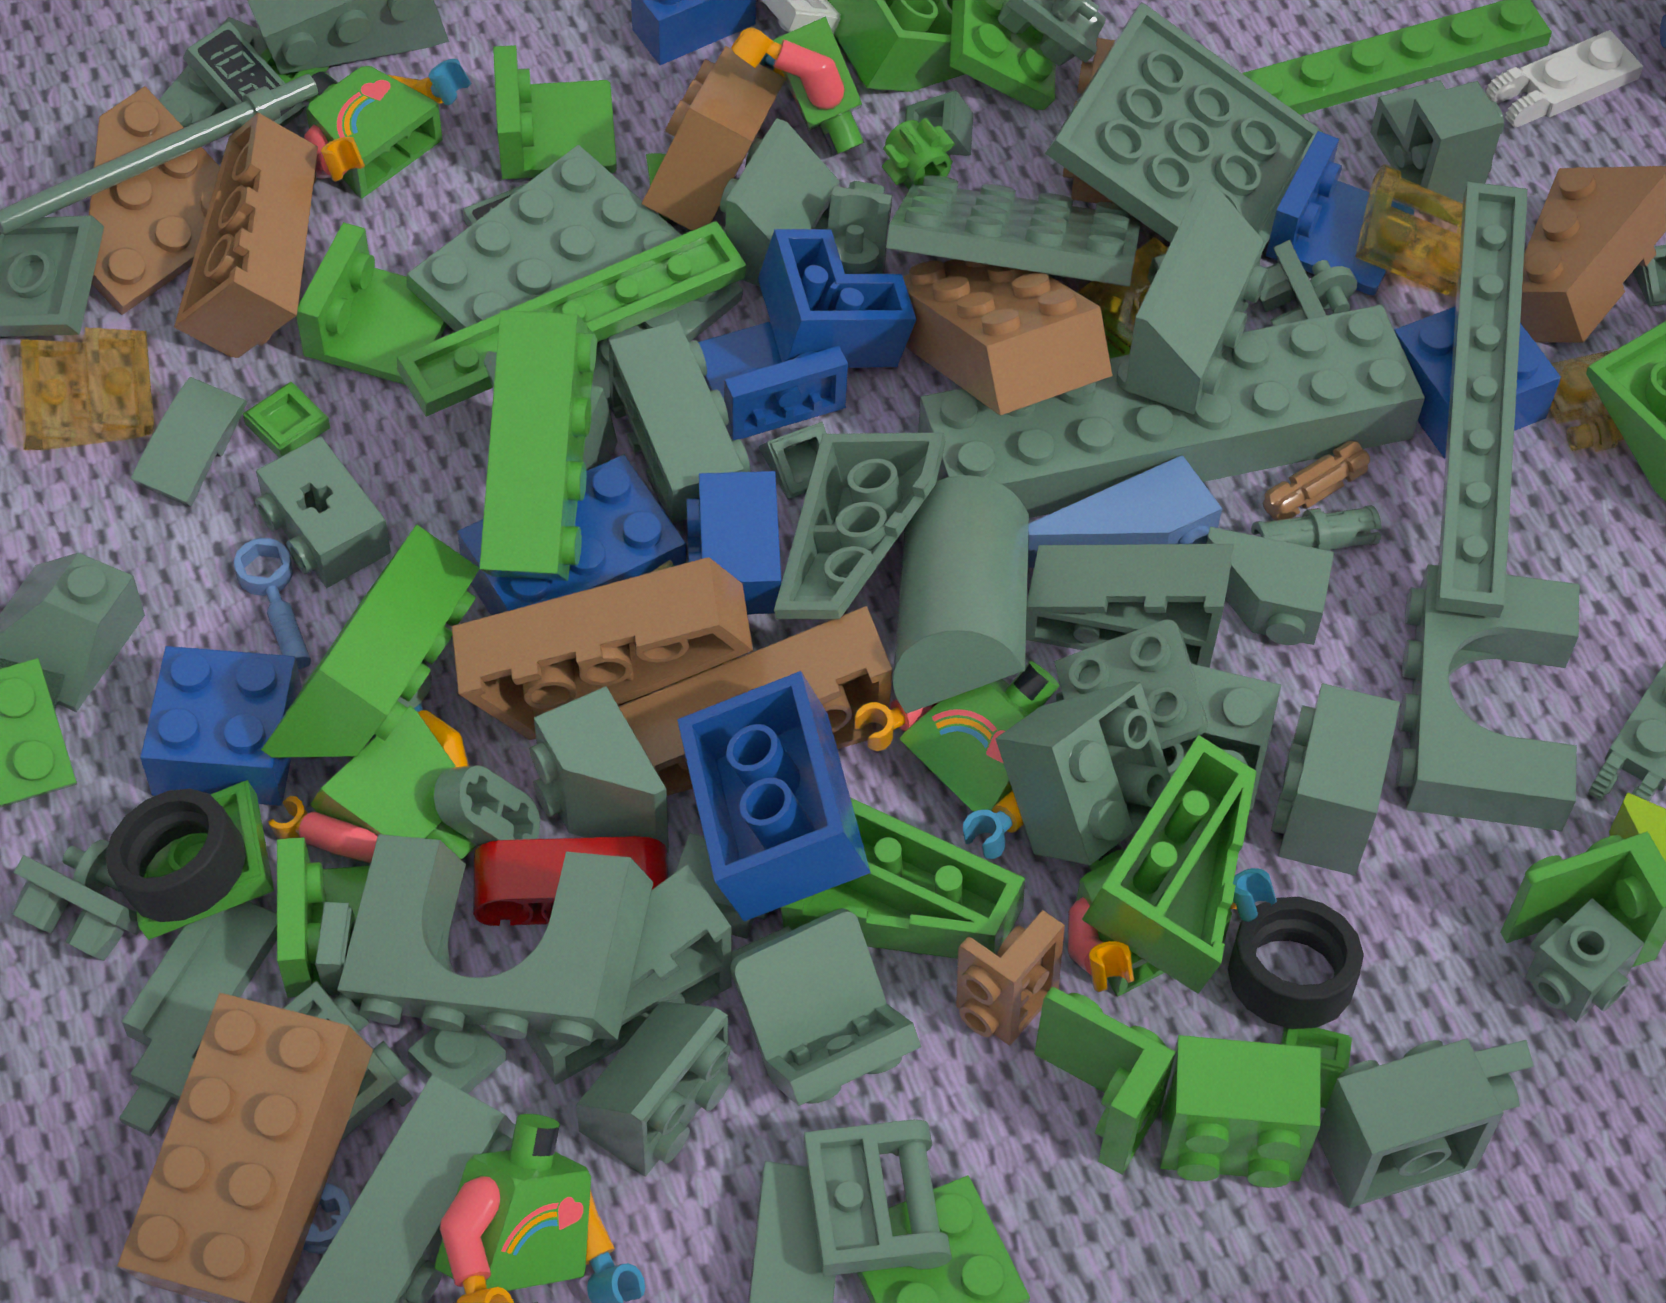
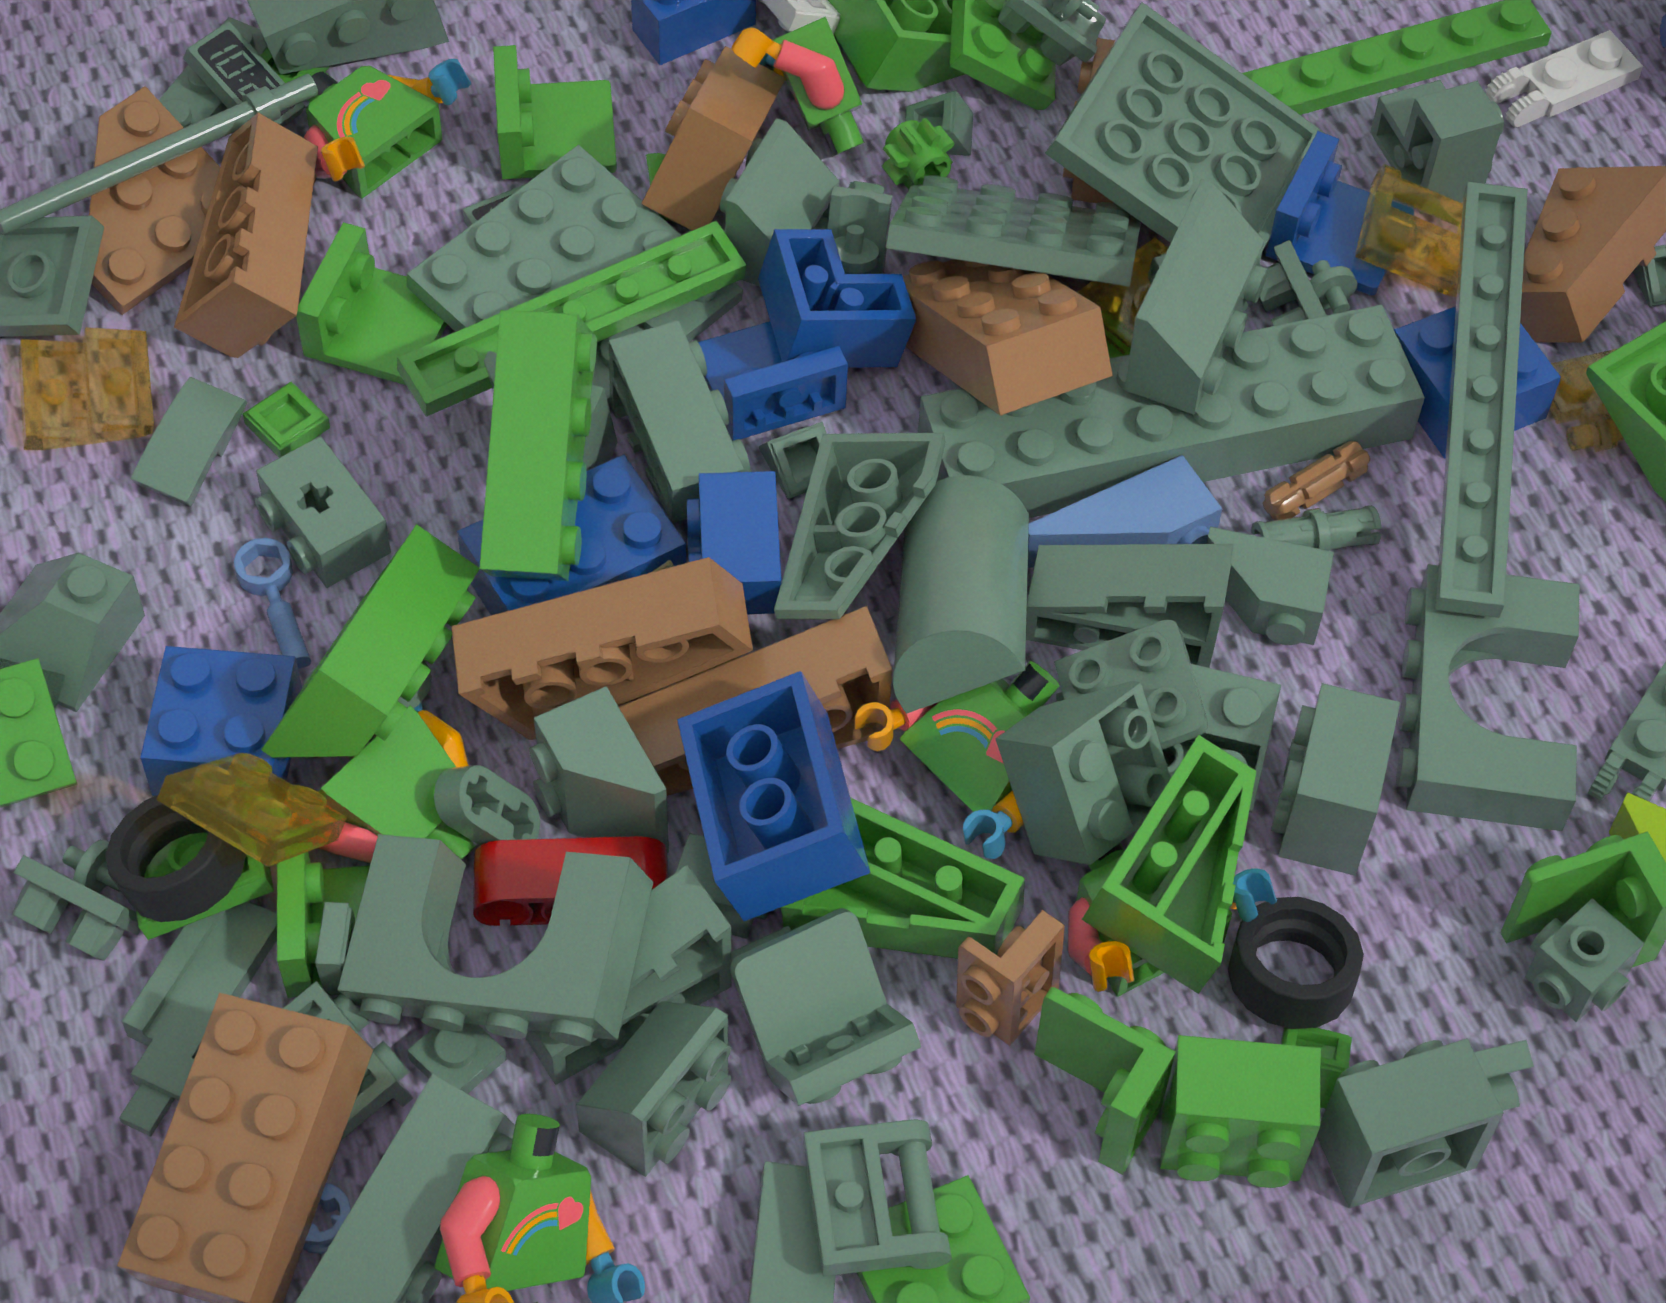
none -> clear yellow plate [157,753,347,867]

